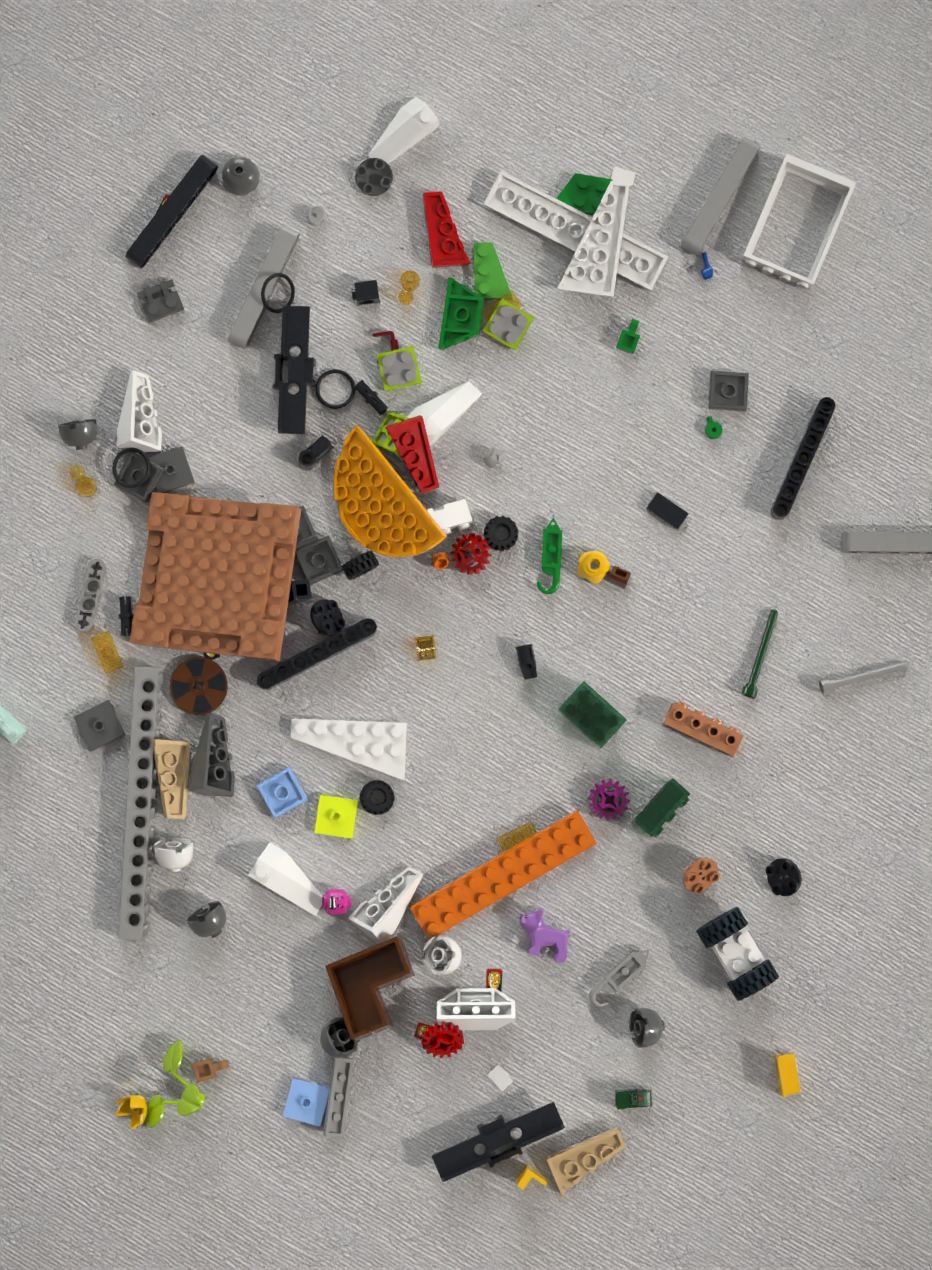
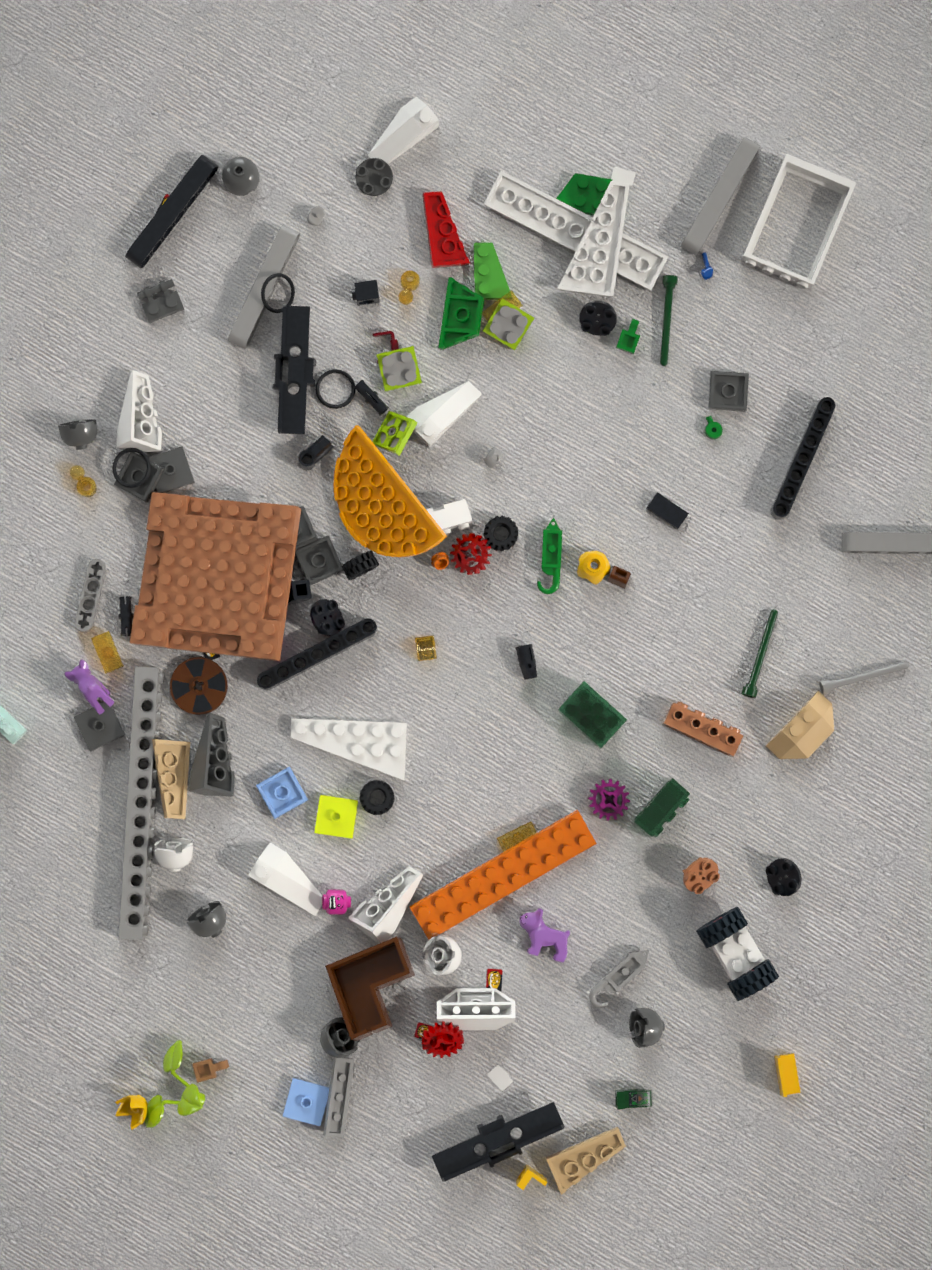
red wing [385,415,439,493] -> none
none -> medium lavender animal [64,659,114,715]
none -> black plate [579,301,617,336]
none -> dark green piece [660,275,678,366]
none -> tan wedge [766,691,834,759]

